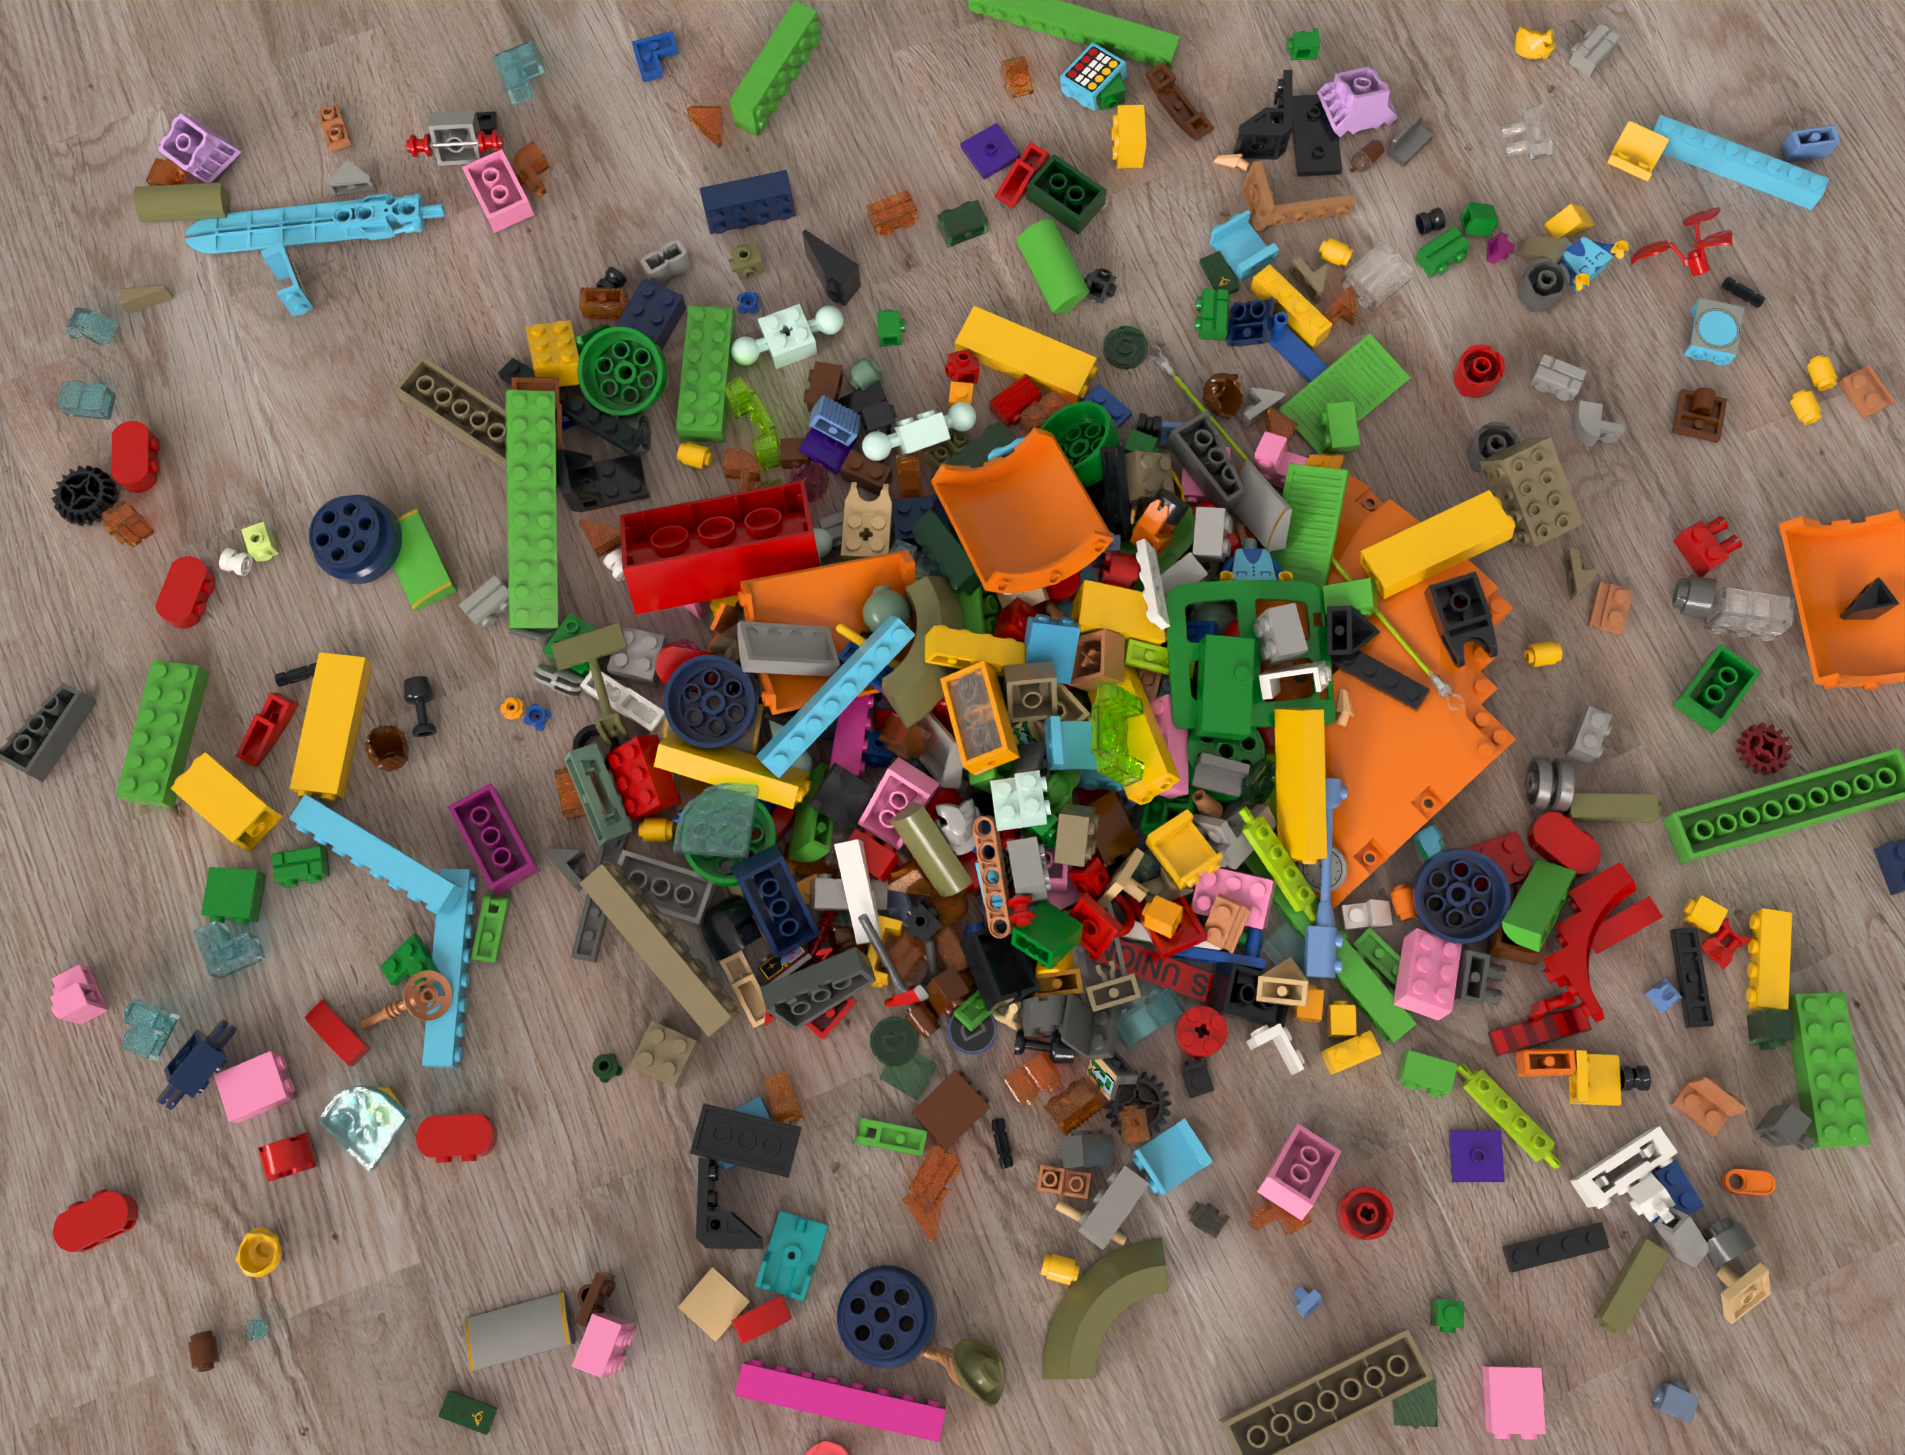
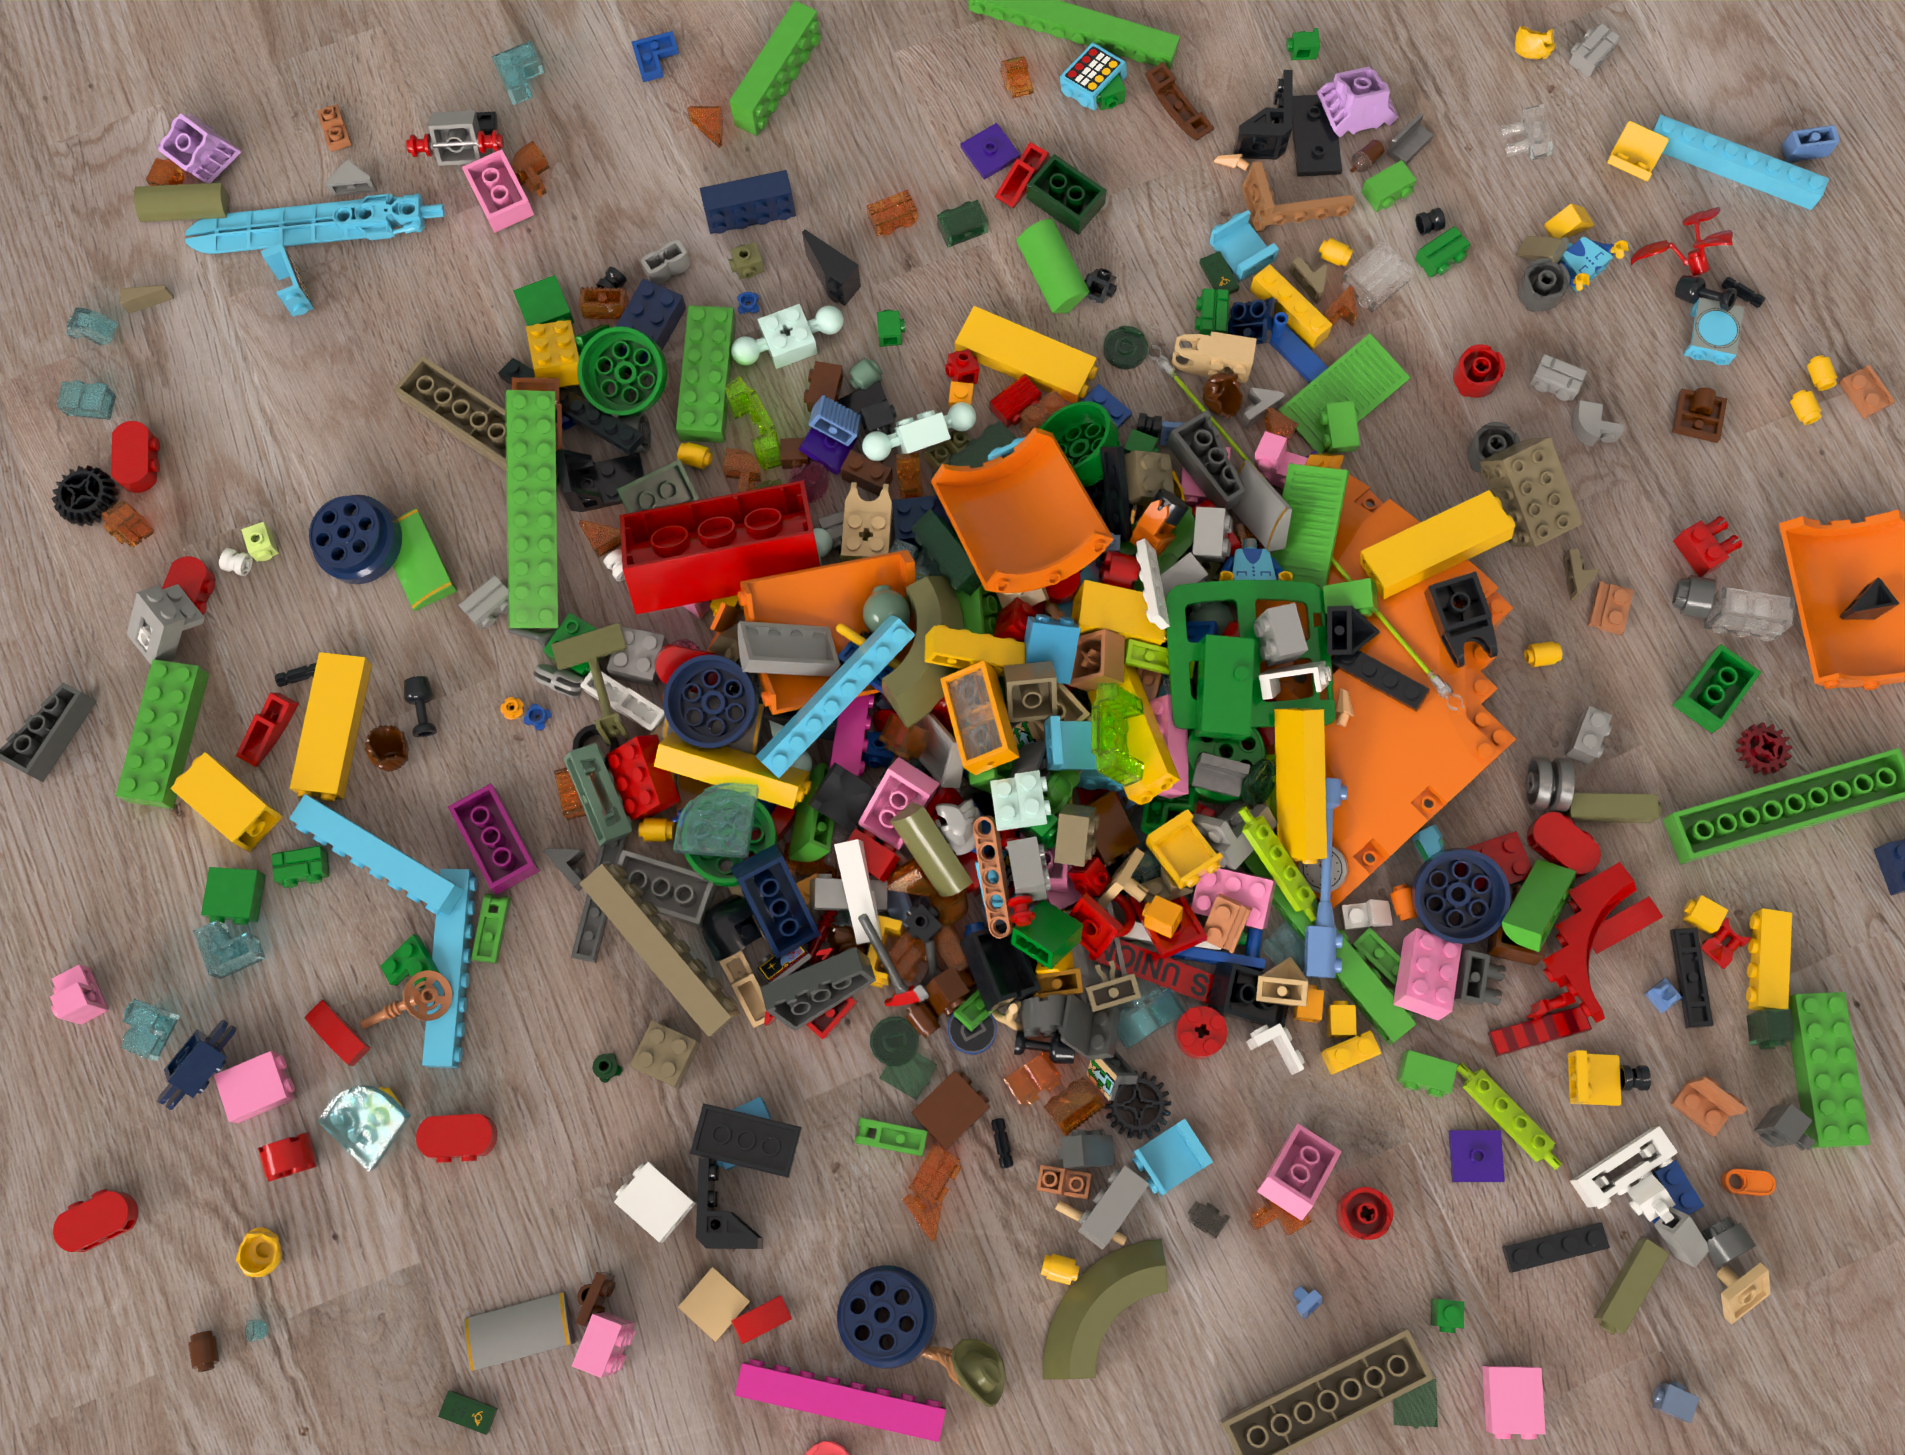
teal piece [755,1211,828,1302] -> none
clear orange brick [763,1070,805,1125] -> none
yellow brick [1111,105,1146,169] -> none
clear orange brick [1118,1105,1150,1145] -> none
black bracket [1180,1058,1214,1098] -> none
medium nougat cone [1192,790,1223,819] -> none
green brick [1460,202,1498,237] -> none
magenta tile [1486,232,1515,264] -> none
orange brick [1515,1048,1576,1077] -> none
none -> light grey brick [127,584,205,664]
none -> green brick [513,275,575,326]
none -> white panel [614,1162,697,1243]
none -> brick [616,459,700,514]
none -> tan brick [1171,331,1257,384]
none -> bright green brick [1361,160,1417,212]
none -> black piece [1675,275,1737,311]

